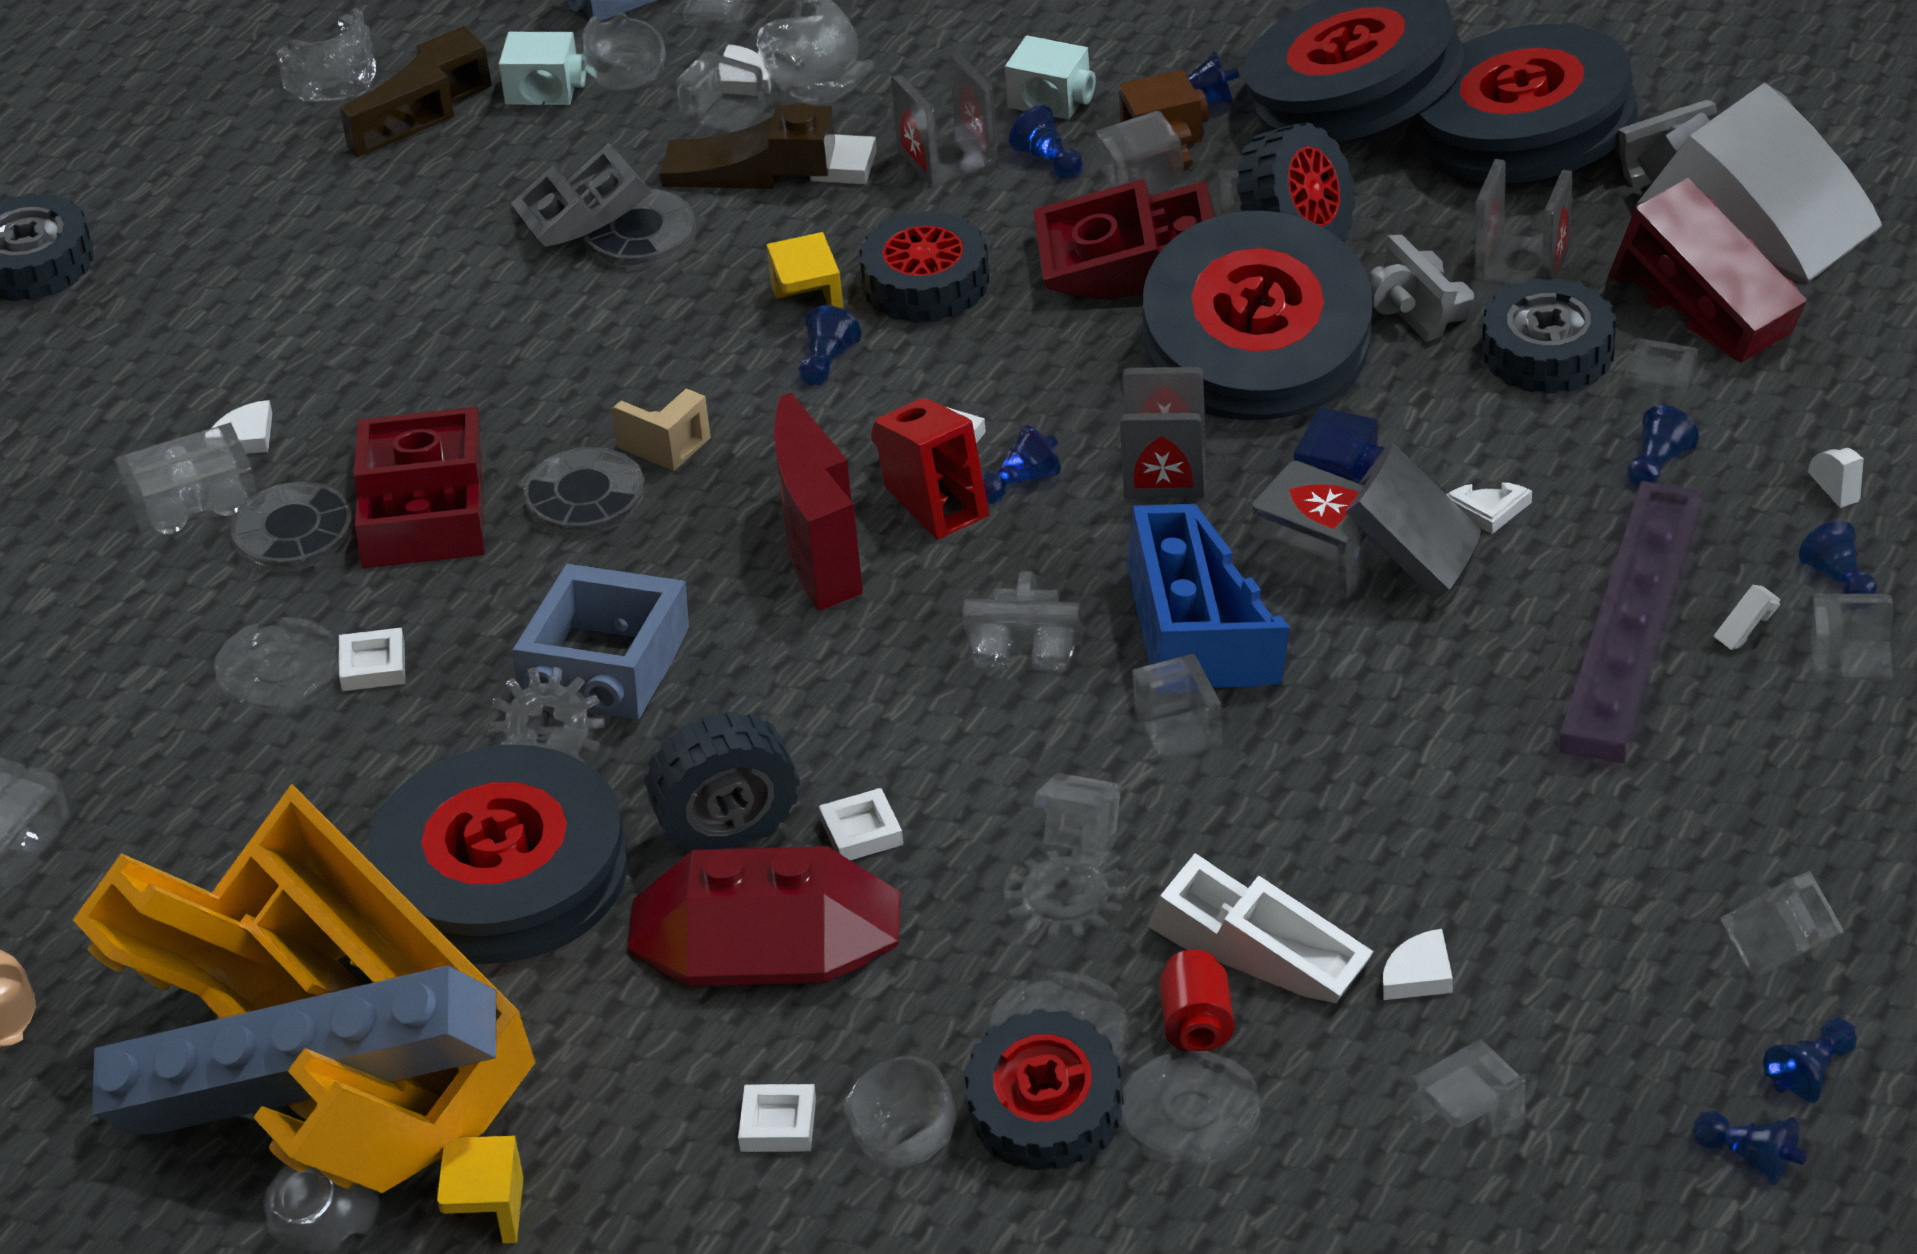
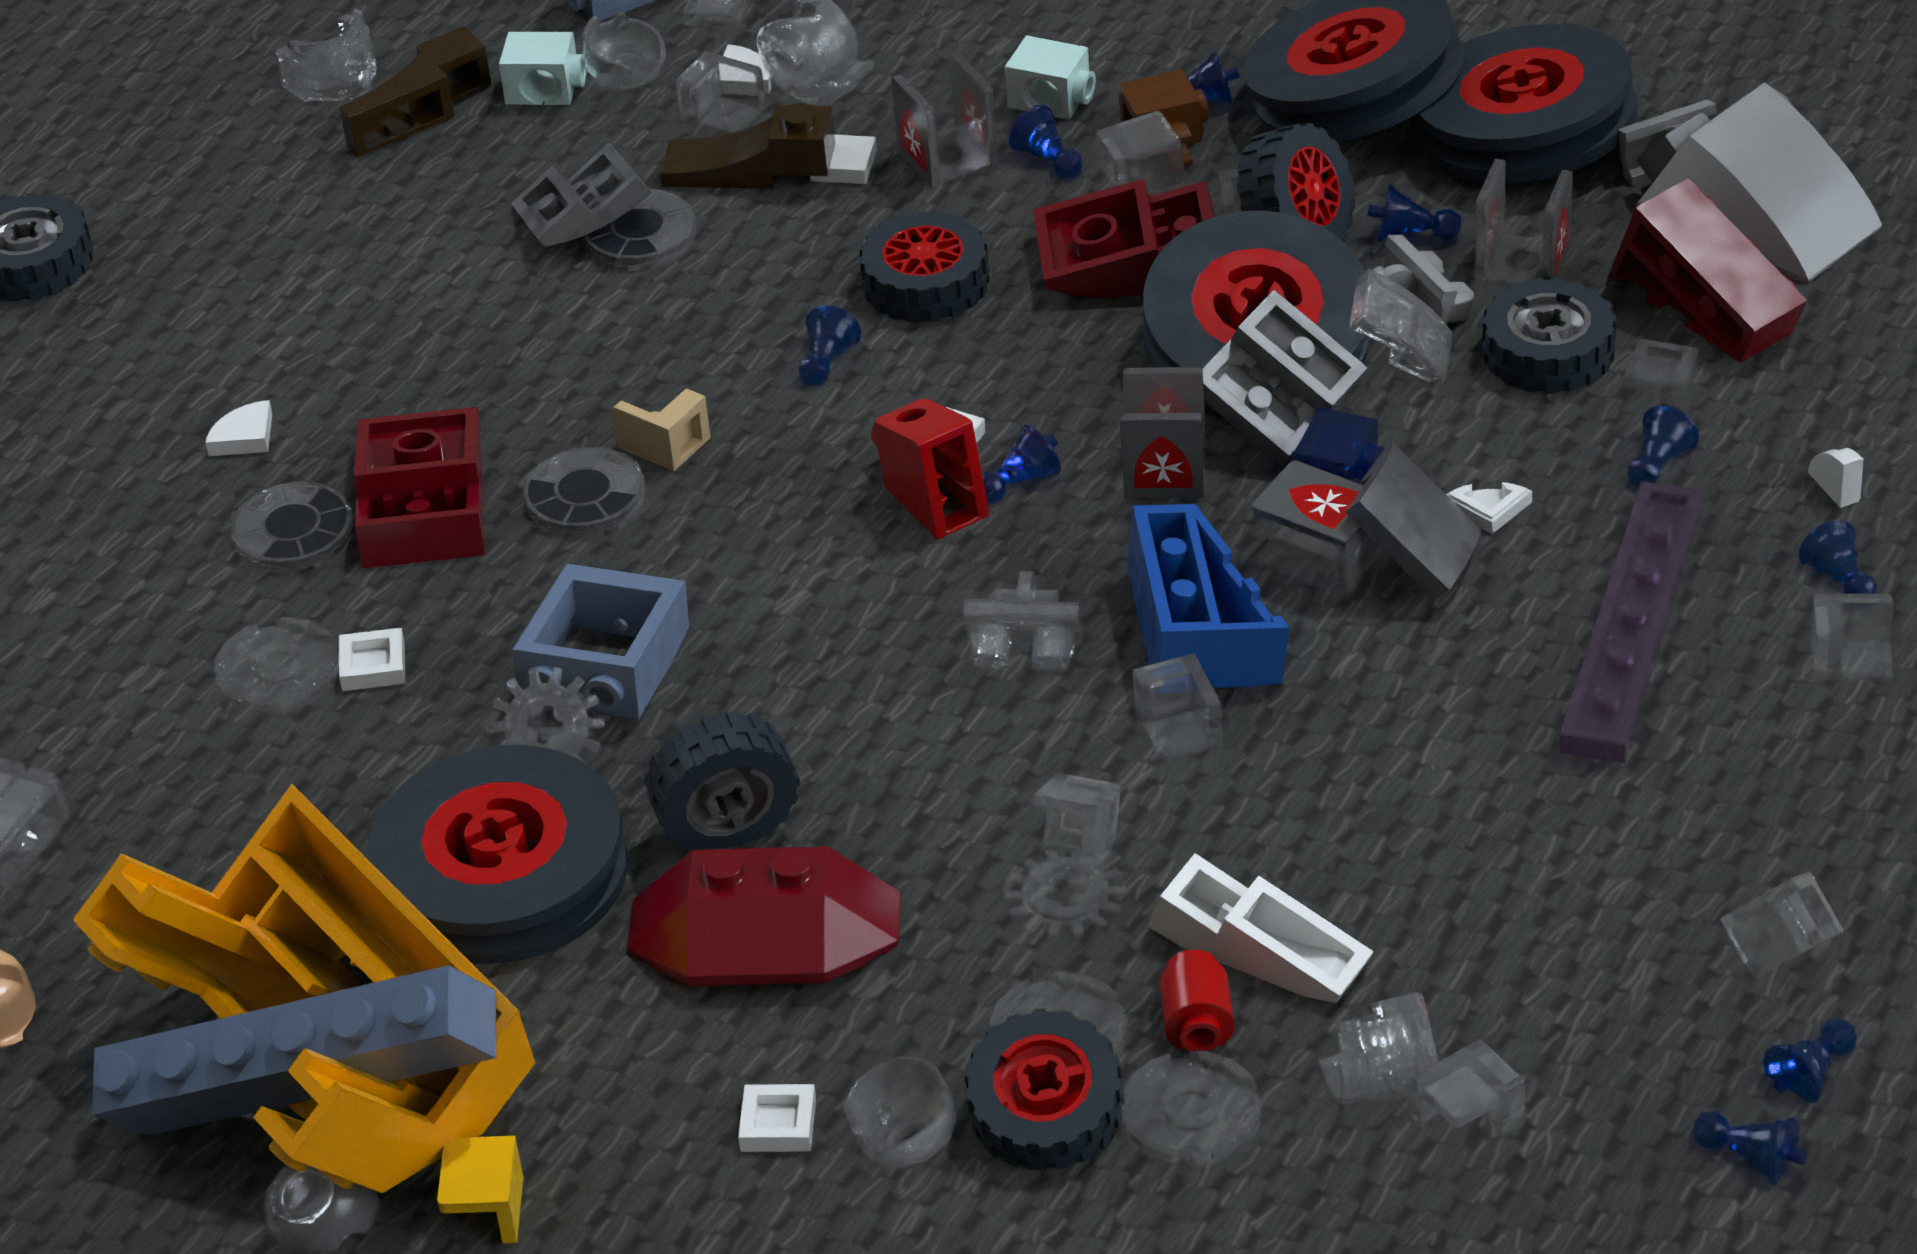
clear brick [114,422,259,539] -> none
yellow panel [766,232,844,316] -> none
dark red slope [774,392,863,611] -> none
white tile [819,788,904,860] -> none
white tile [1383,929,1453,1000] -> none
white tile [1714,585,1780,650] -> none
none -> flat silver slope [1202,290,1368,466]
none -> clear hair [1319,992,1441,1105]
none -> clear slope [1349,268,1453,383]
none -> clear blue piece [1367,185,1462,242]

